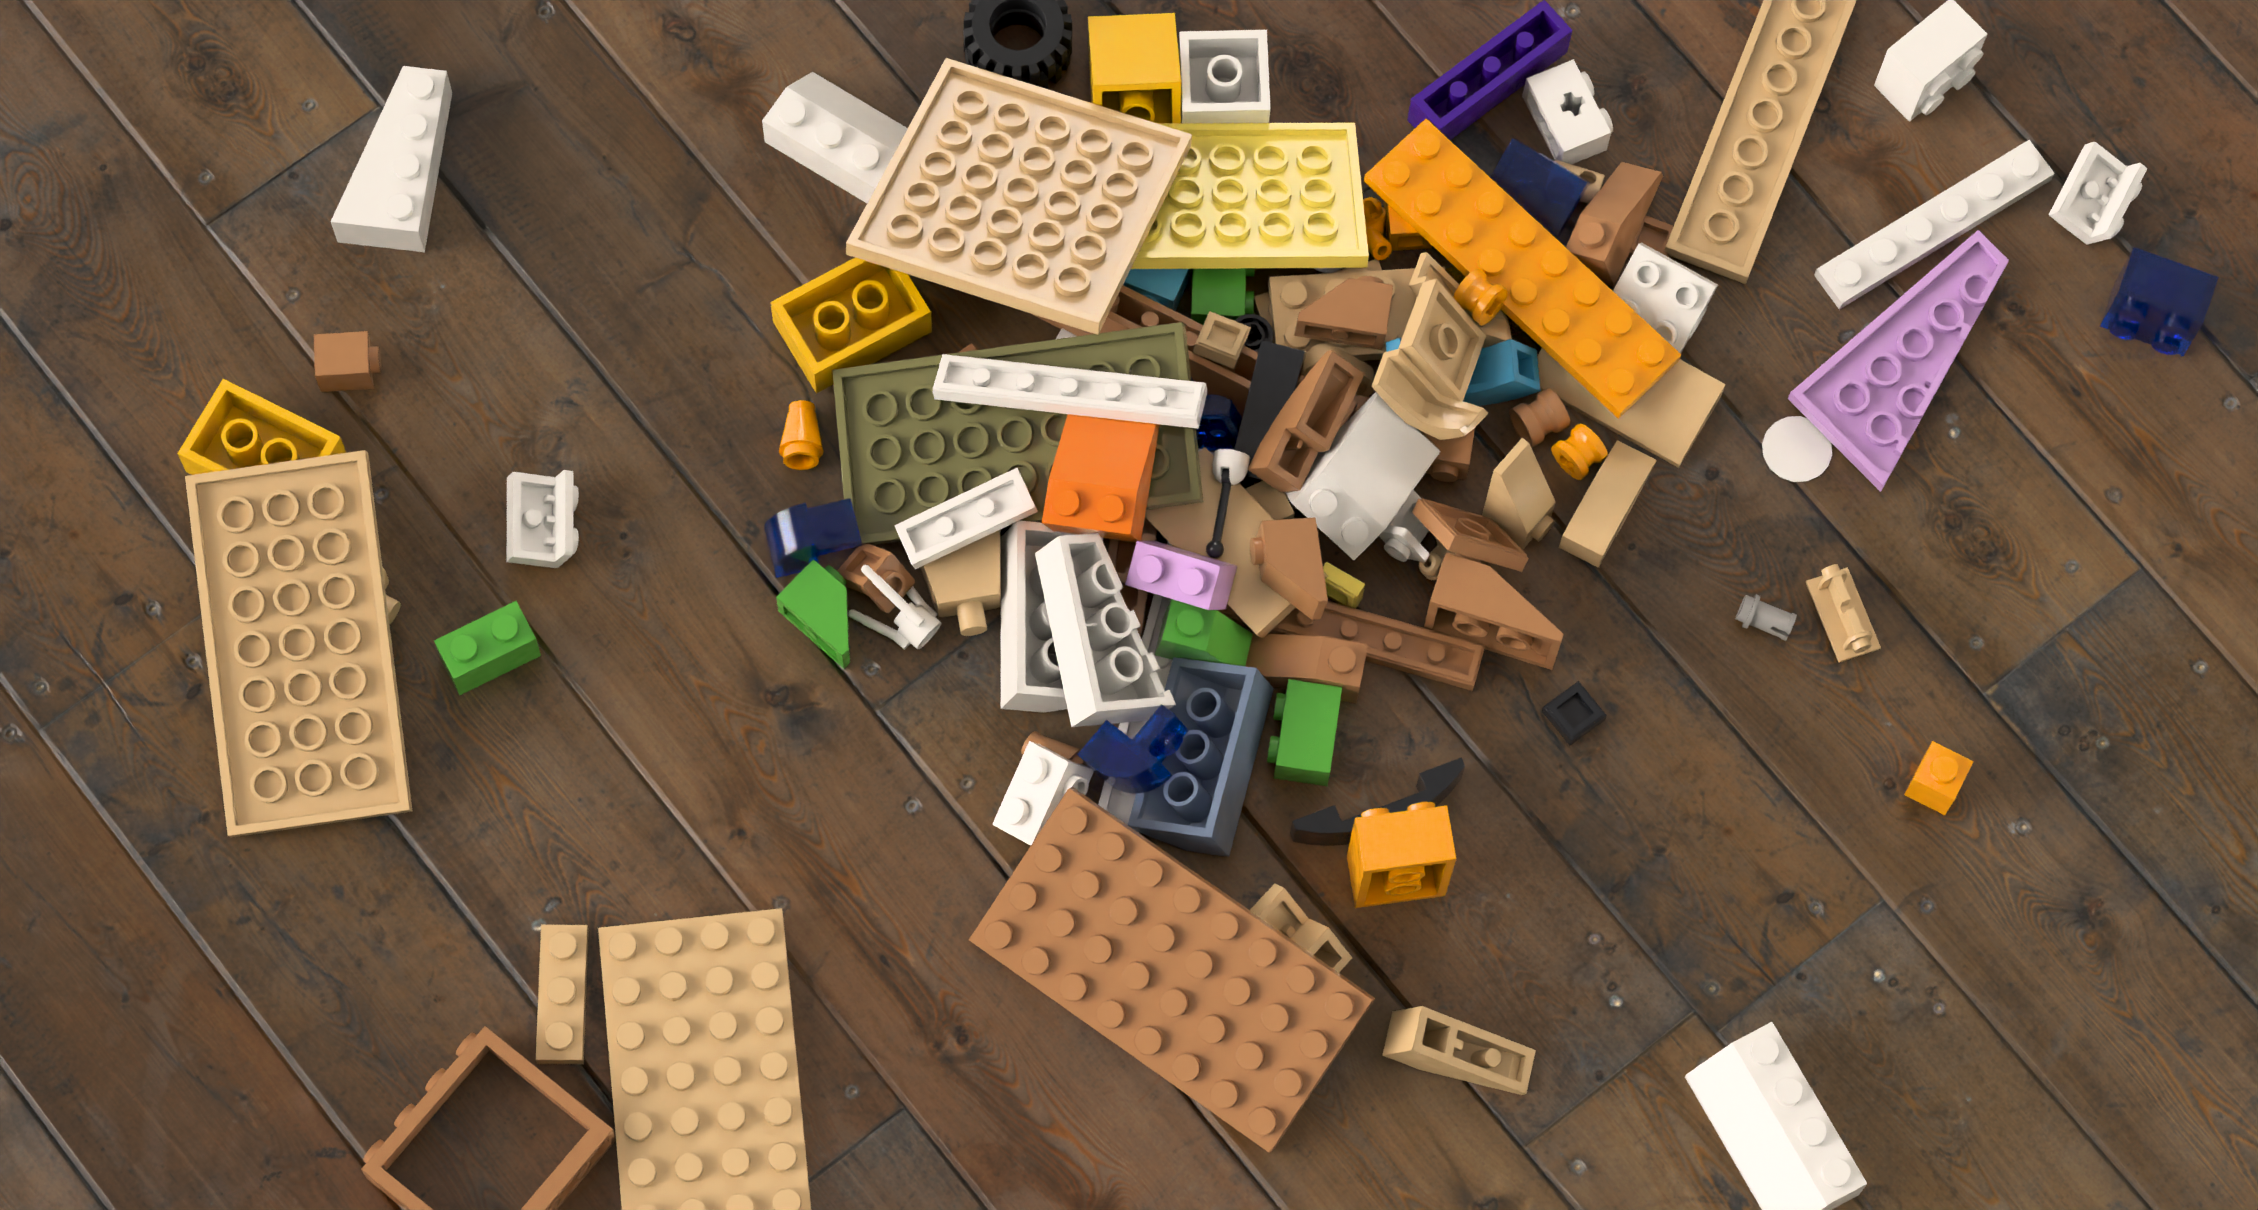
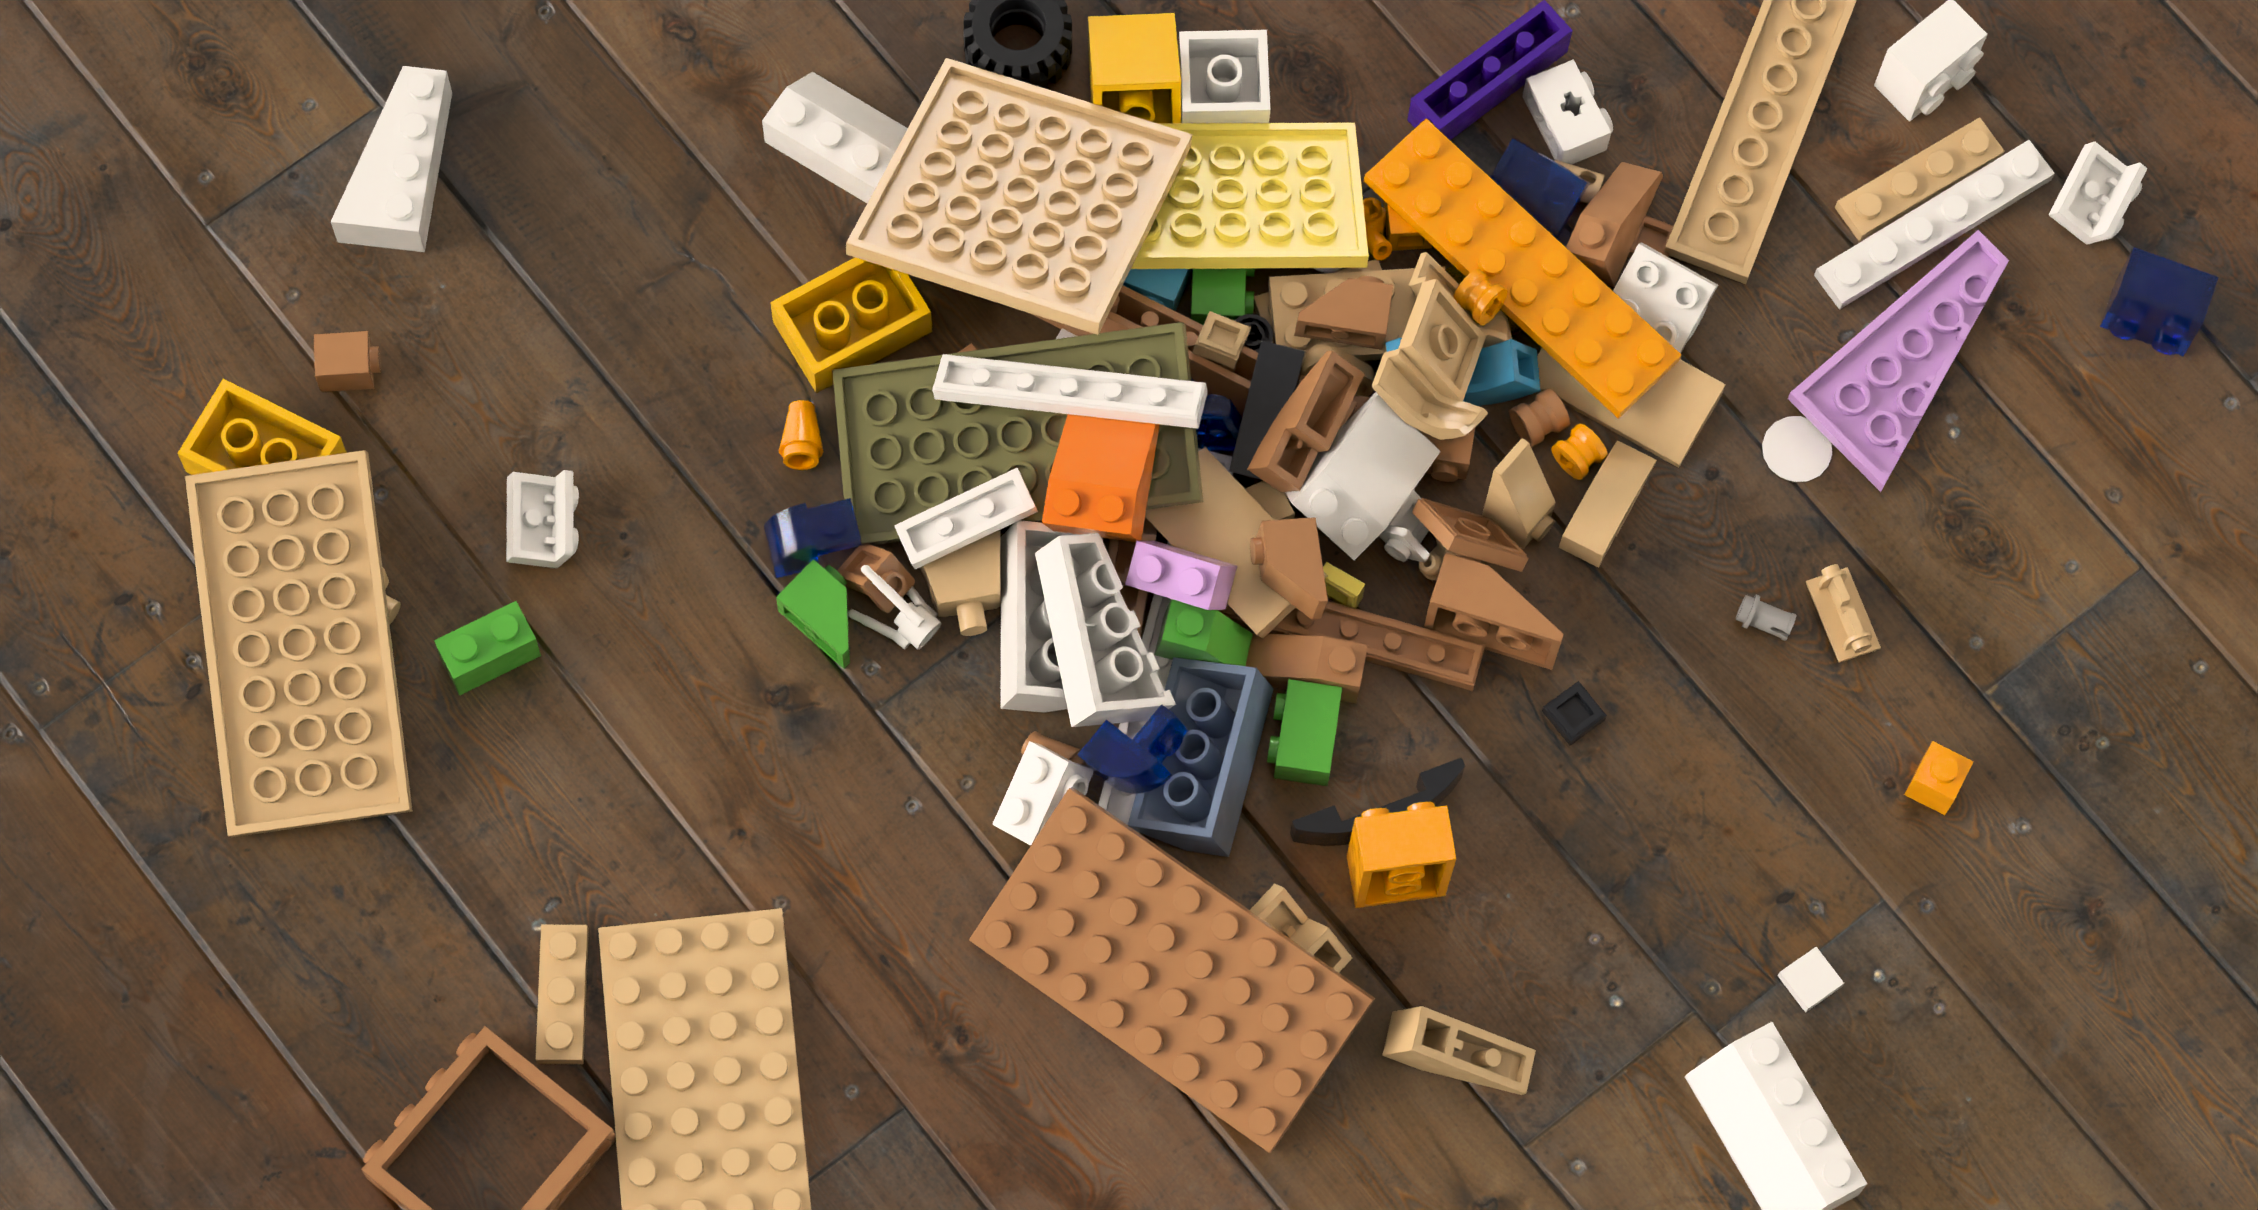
hinge [1206,449,1250,558] -> none
none -> white tile [1778,947,1844,1013]
none -> tan plate [1835,117,2005,242]

